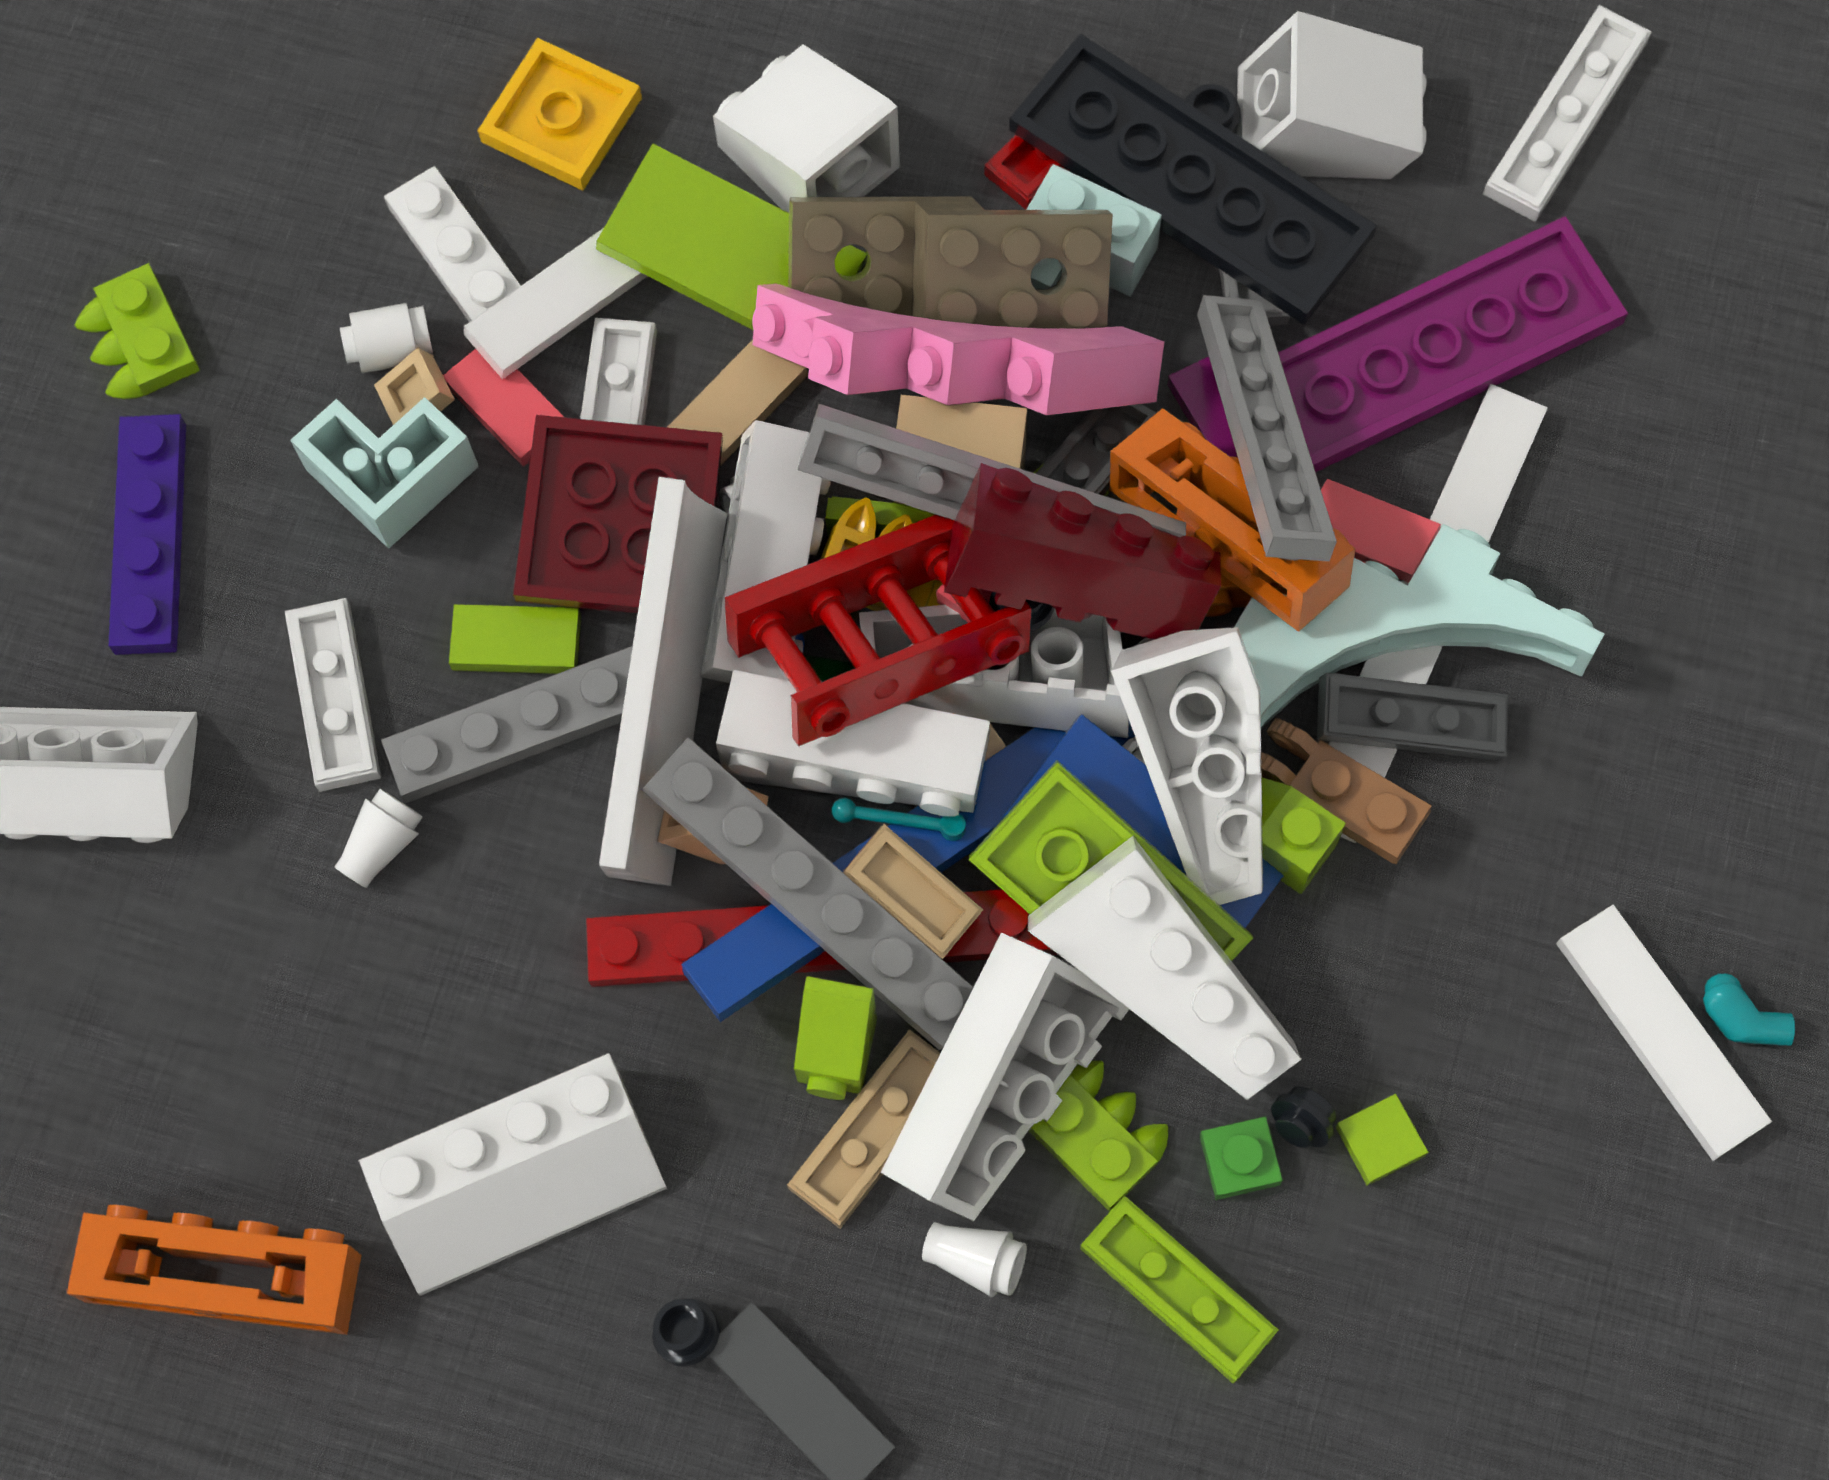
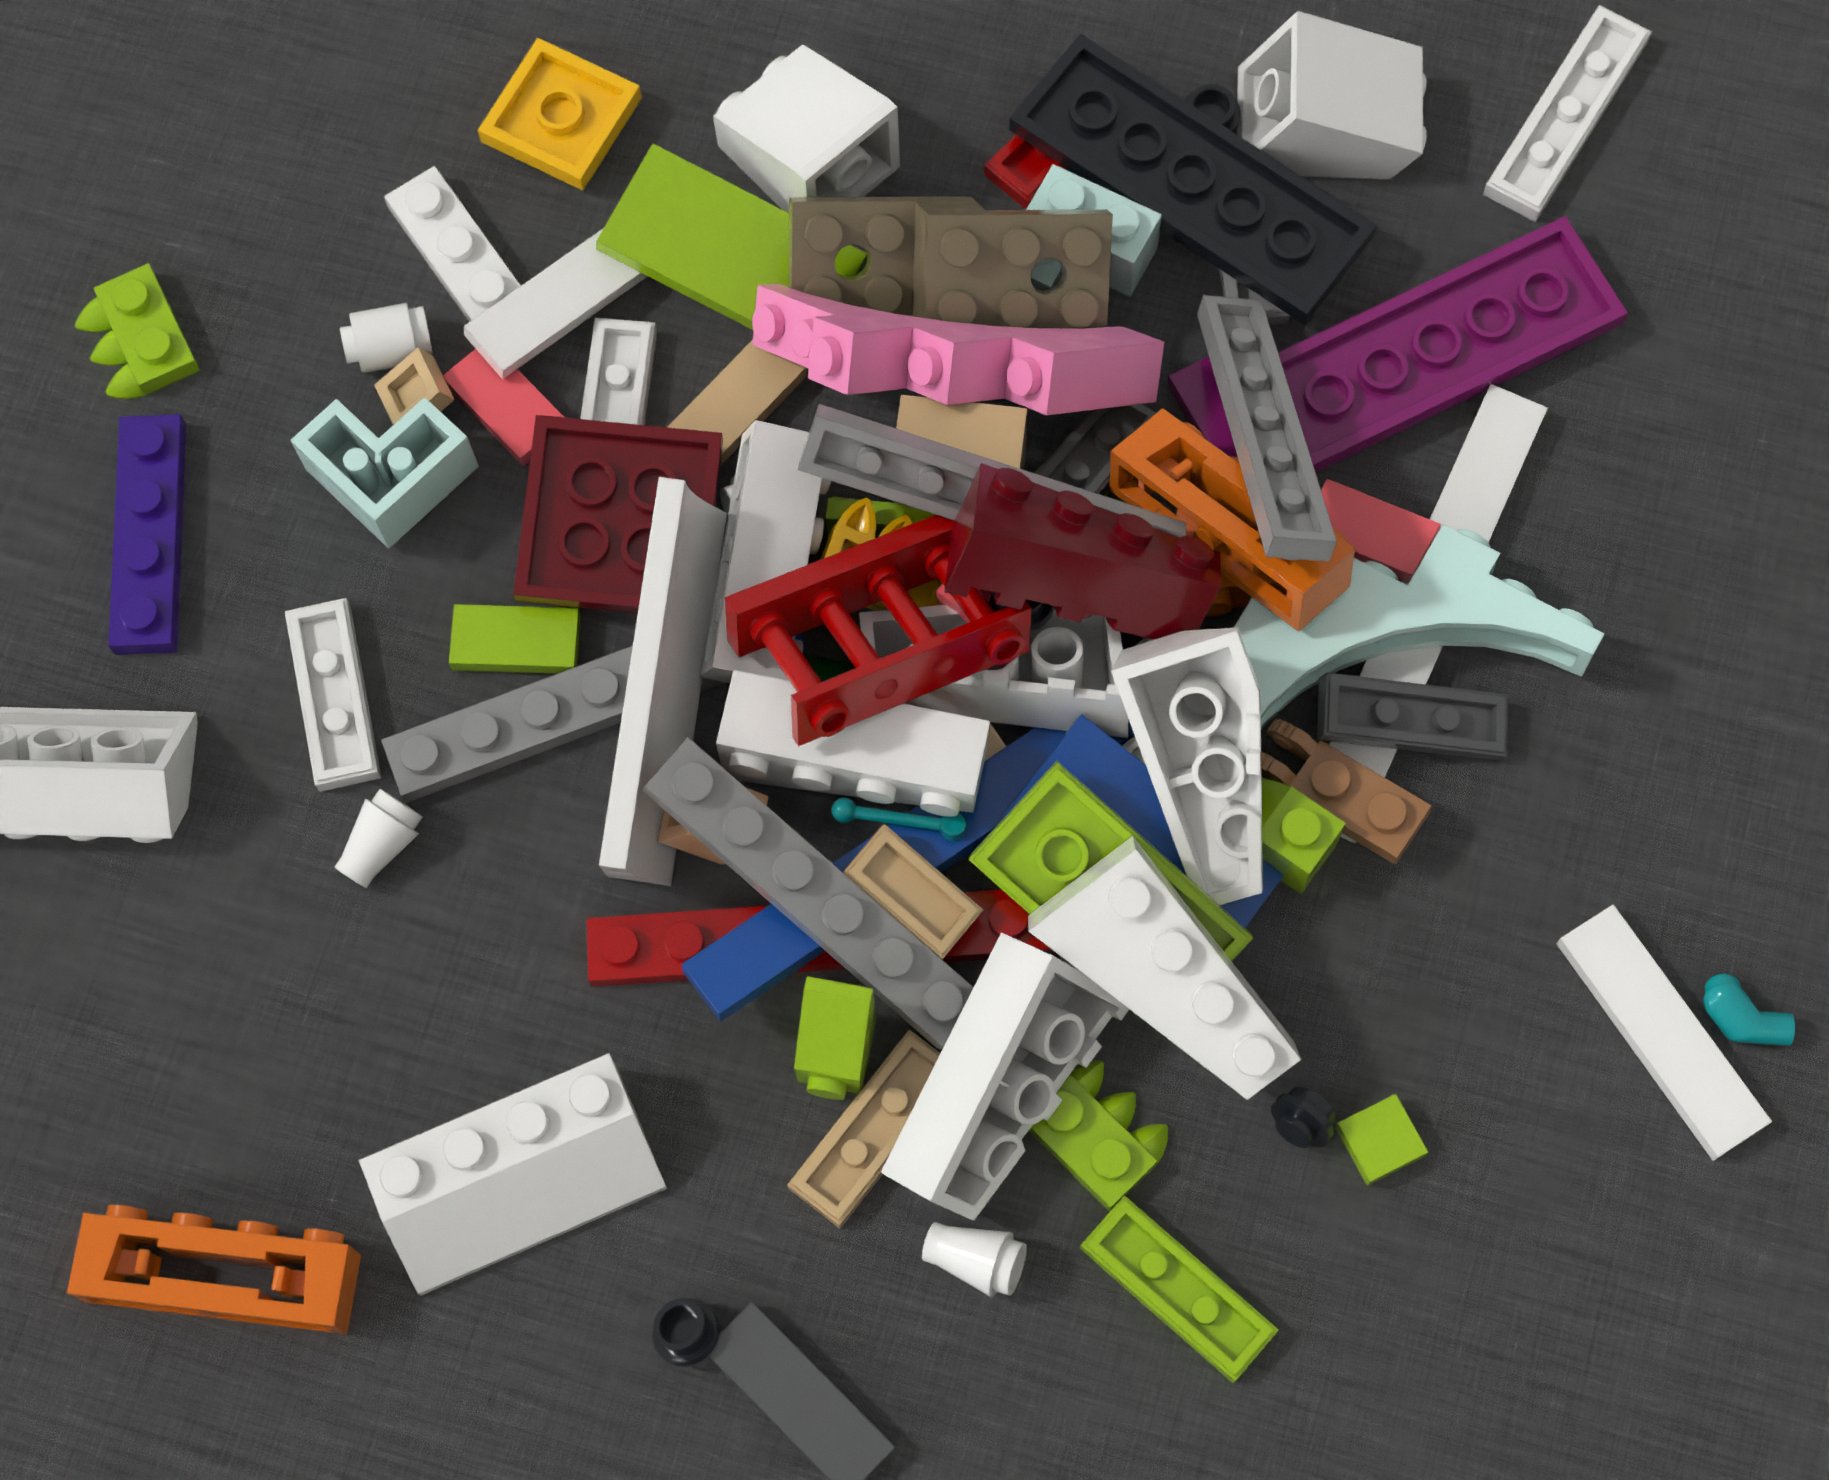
bright green plate [1199,1116,1283,1200] -> none

